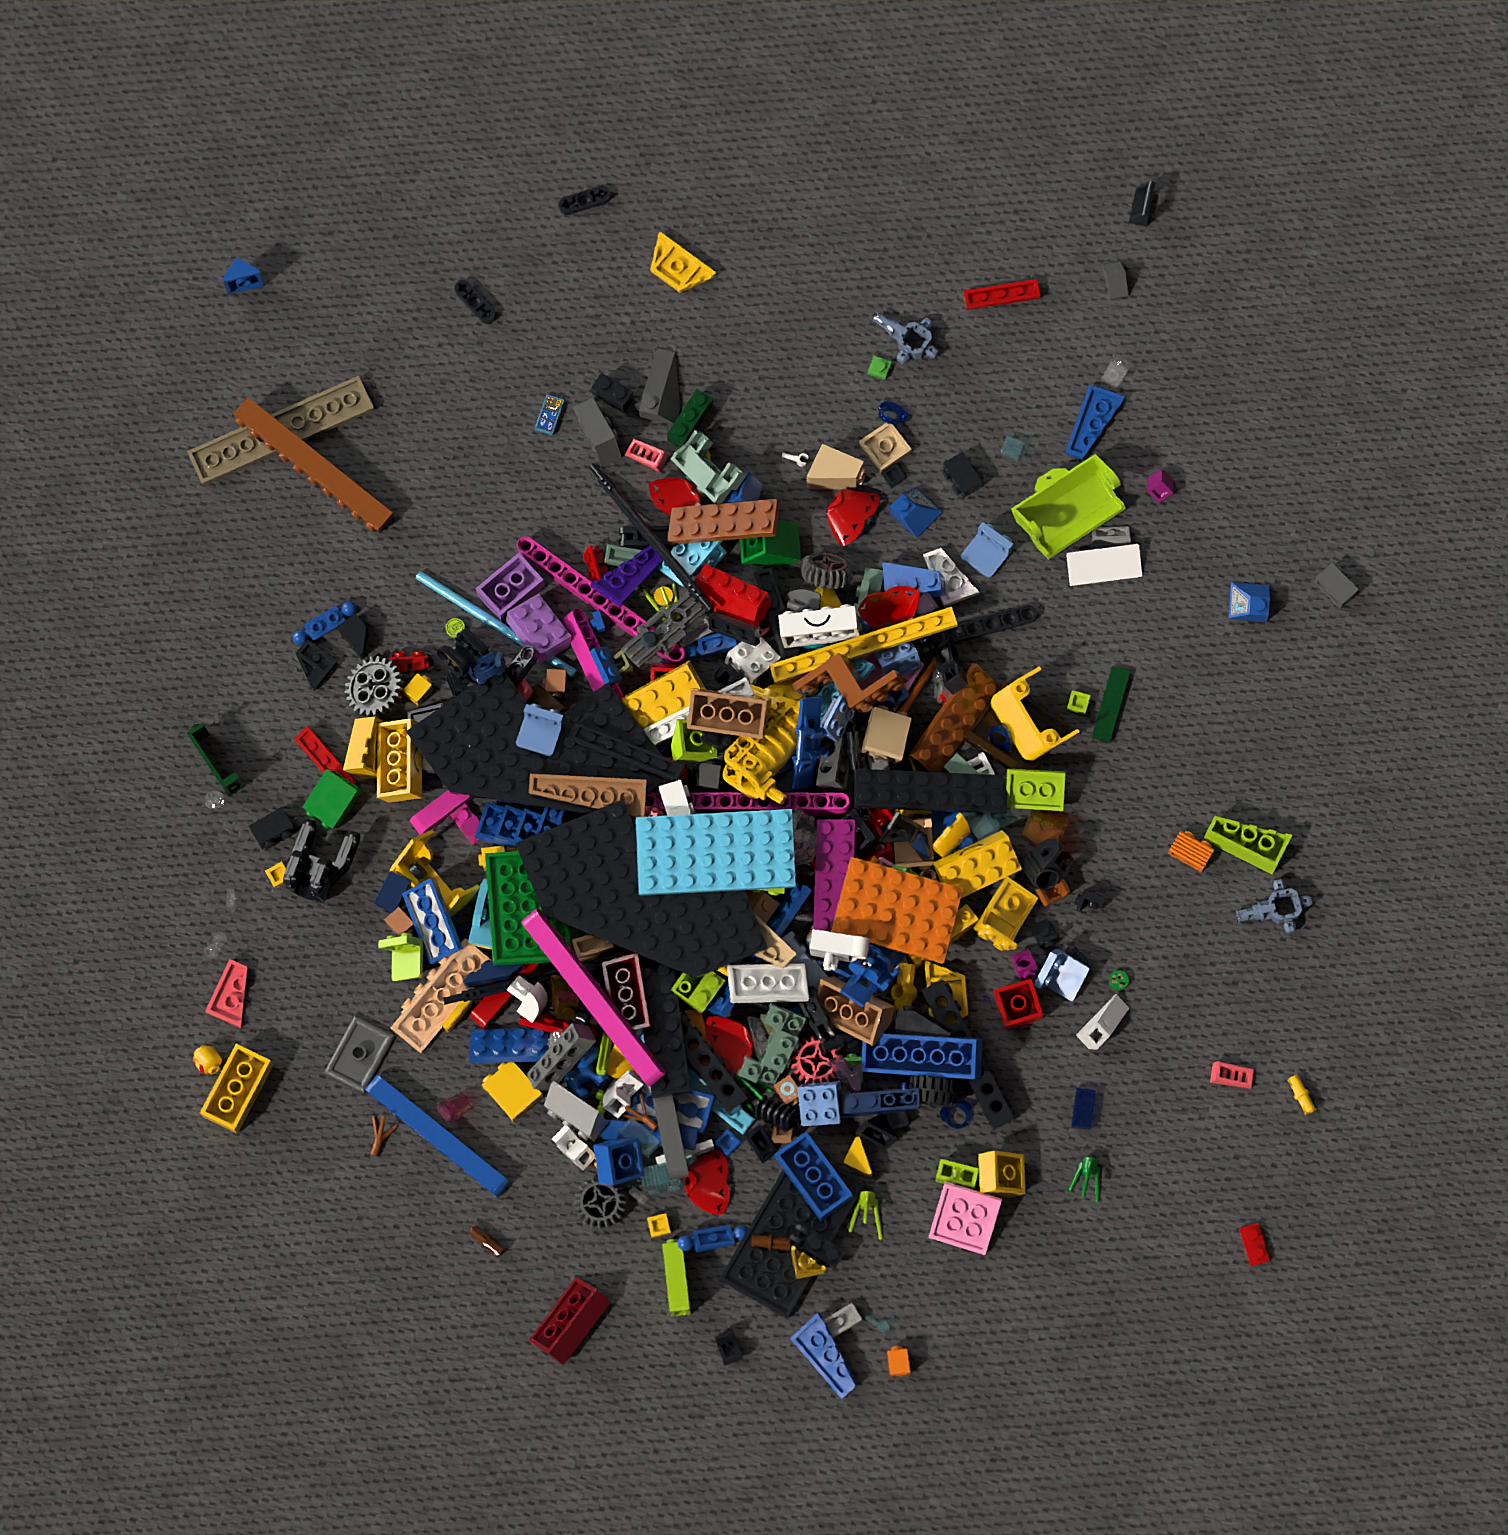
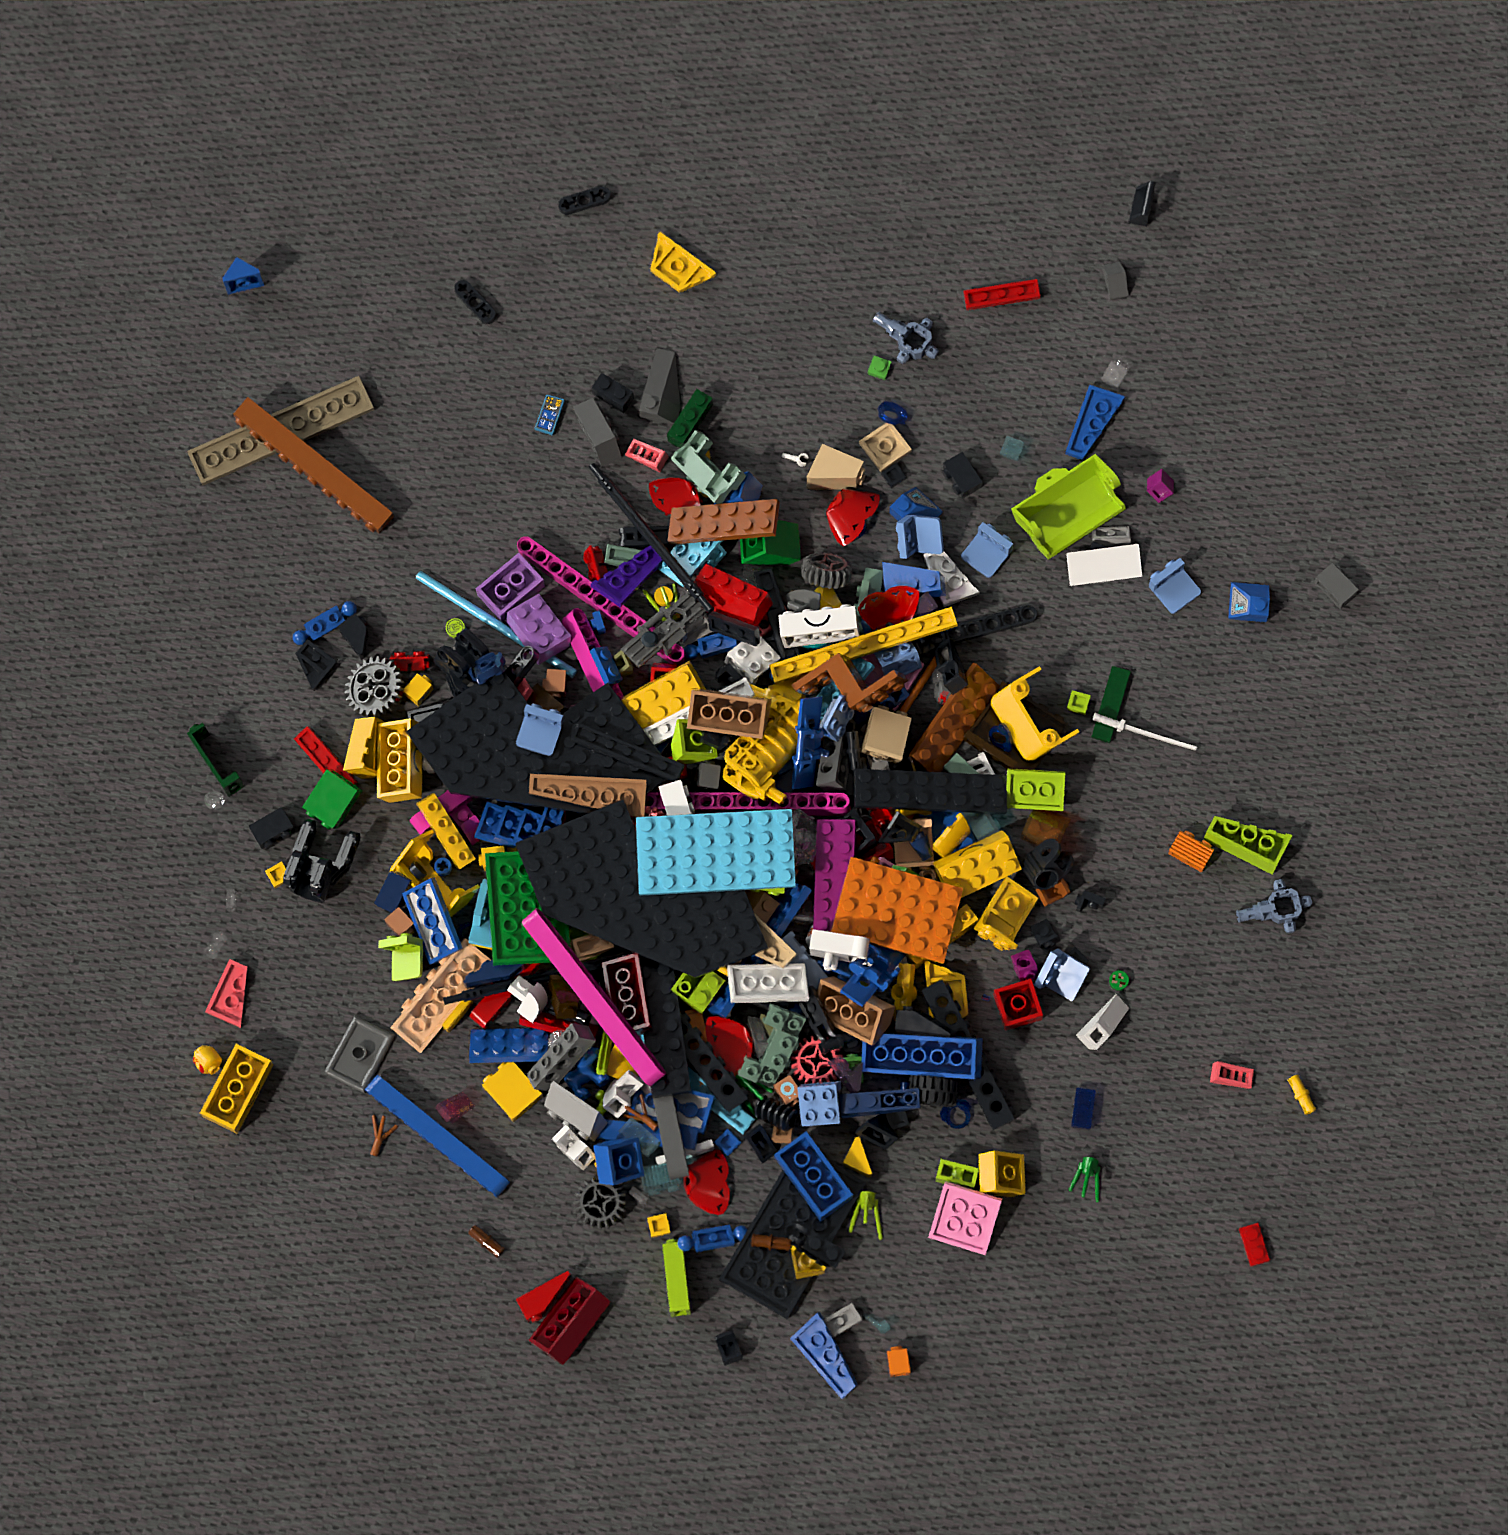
none -> yellow brick [416,793,476,869]
none -> blue bush [434,858,452,876]
none -> red slope [516,1271,571,1323]
none -> medium blue bracket [896,515,944,559]
none -> white sword [1093,713,1197,750]
none -> medium blue bracket [1149,558,1201,614]

